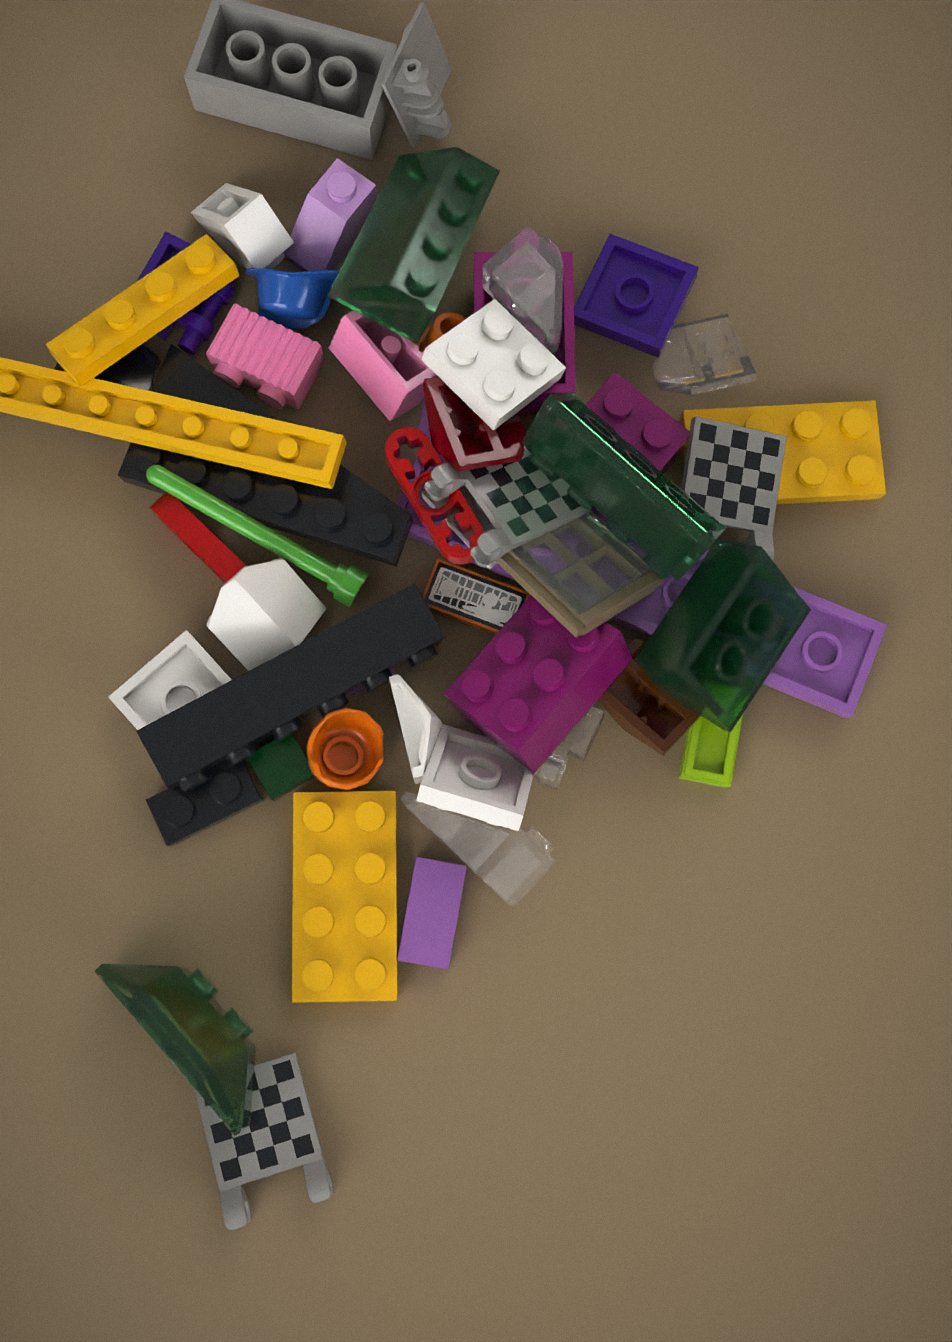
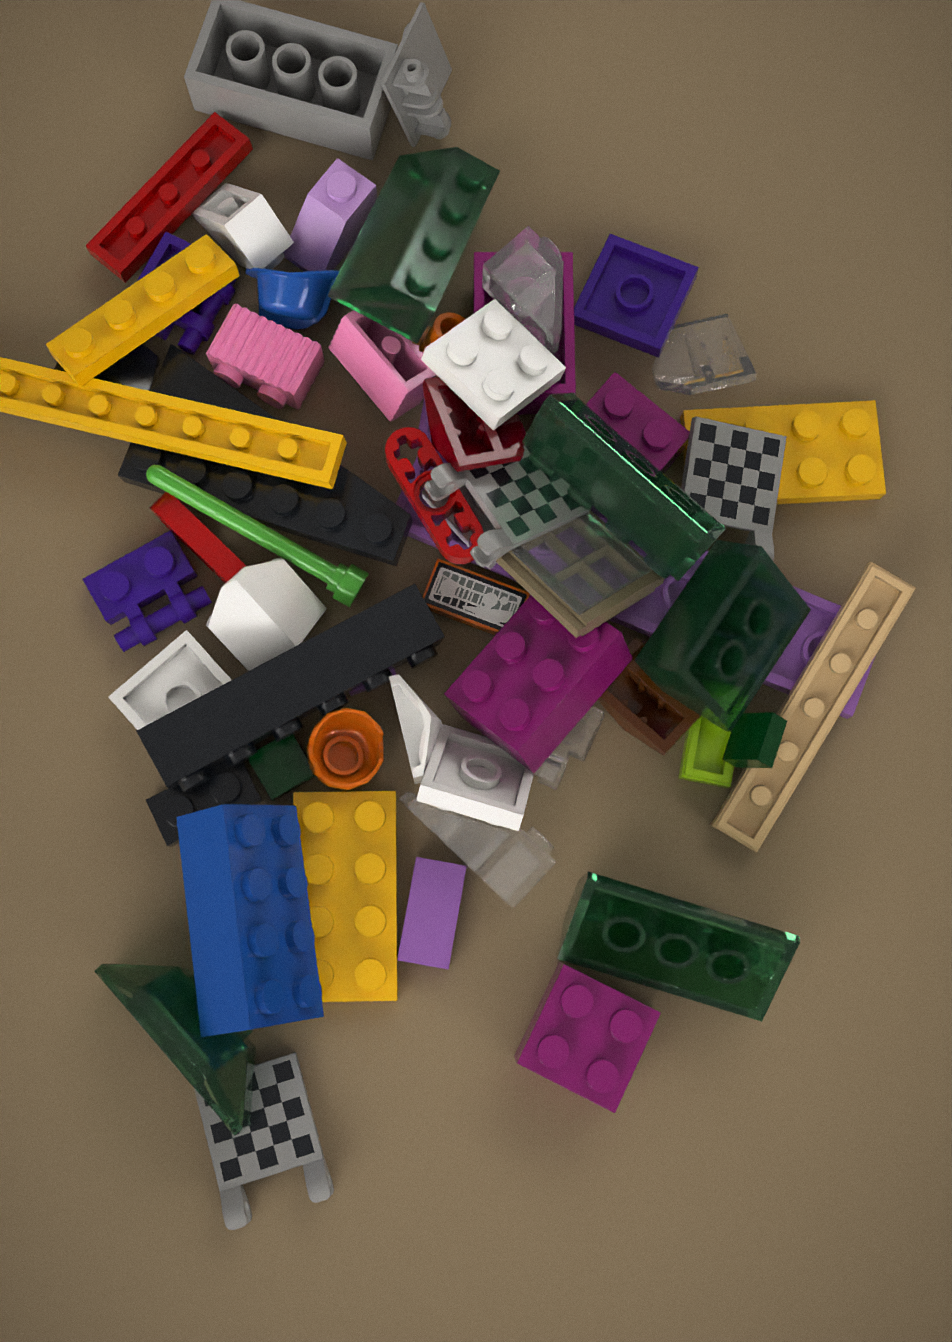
none -> dark purple plate [82,530,212,652]
none -> red plate [85,112,253,283]
none -> blue brick [176,804,324,1037]
none -> magenta brick [514,962,661,1113]
none -> clear green slope [557,871,800,1022]
none -> tan tile [711,562,916,852]
none -> dark green tile [722,712,787,768]

